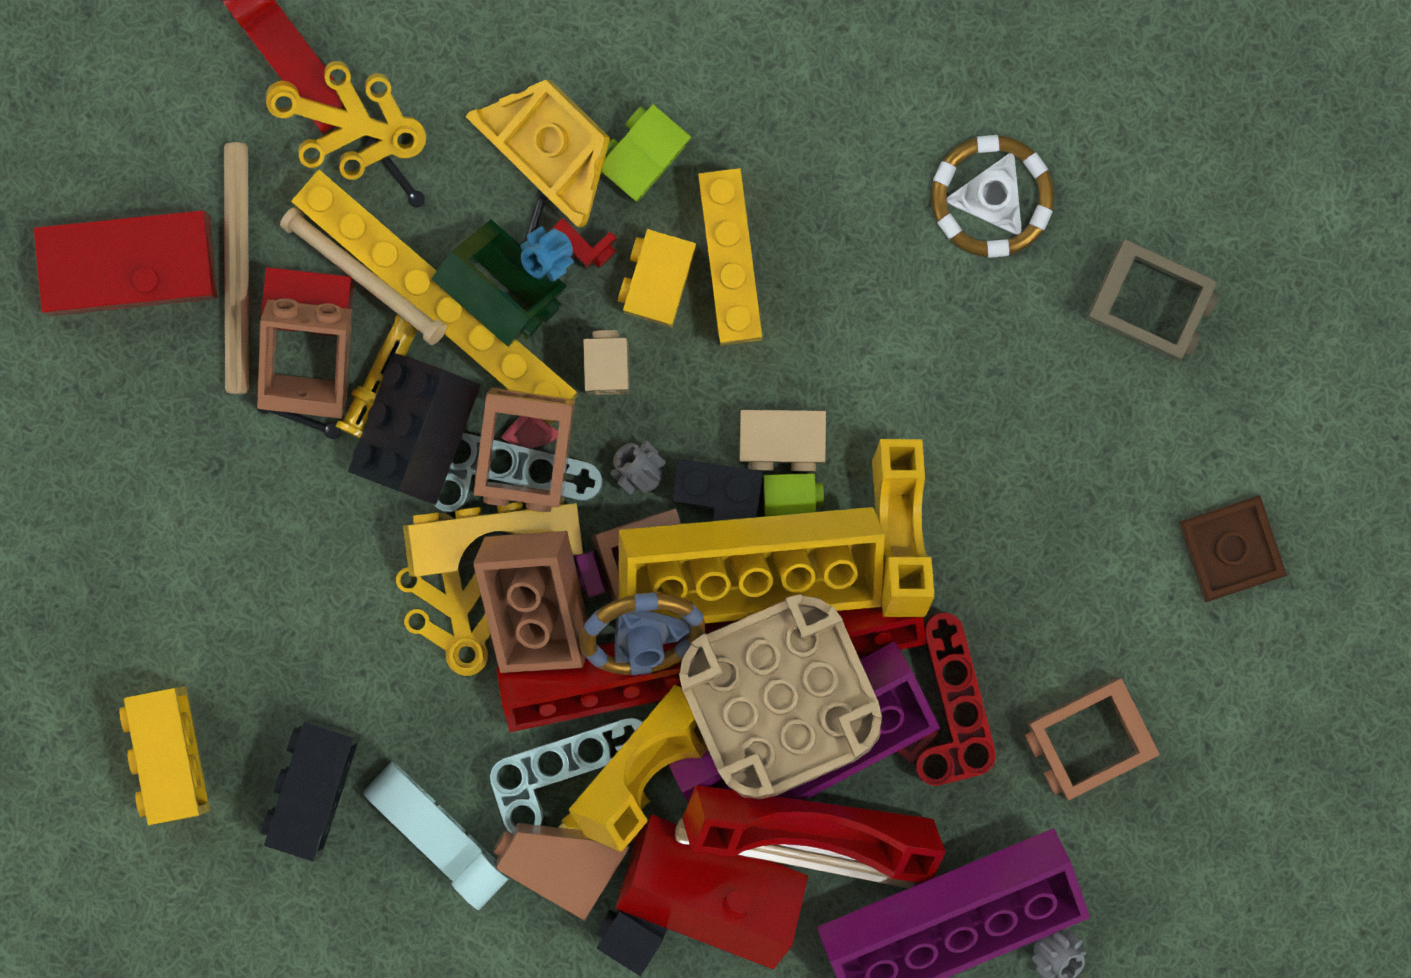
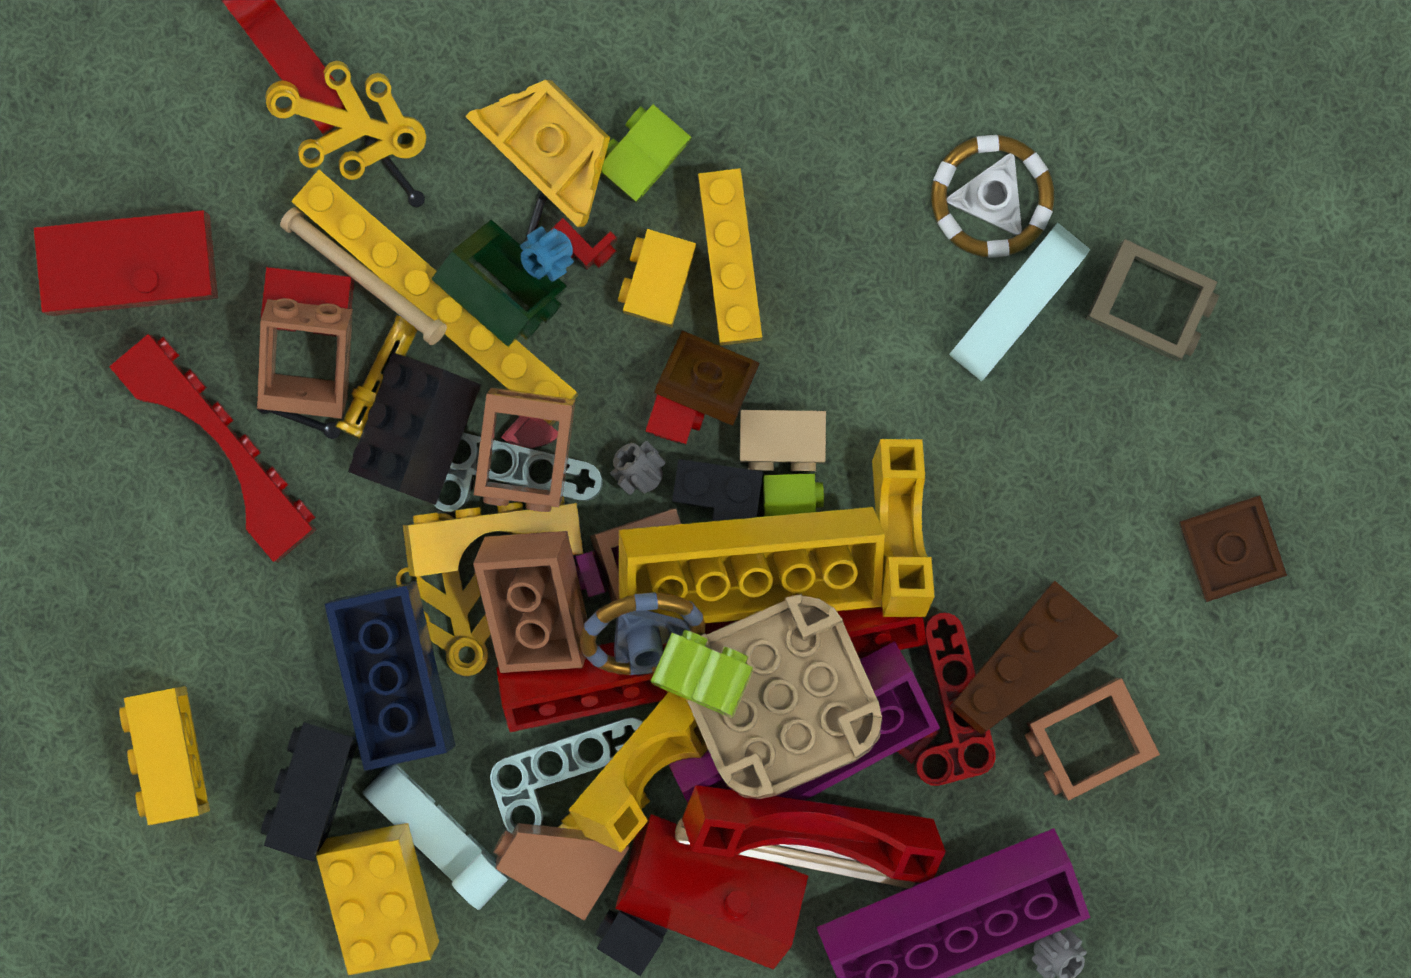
tan axle [224,142,249,394] -> none
tan brick [583,330,630,395] -> none
none -> red arch [109,334,317,563]
none -> yellow brick [316,823,439,975]
none -> dark blue brick [325,580,456,771]
none -> red brick [646,394,705,446]
none -> lime brick [651,630,753,718]
none -> reddish brown tile [654,330,760,426]
none -> light aqua beam [949,223,1090,382]
none -> reddish brown wing [949,581,1119,735]

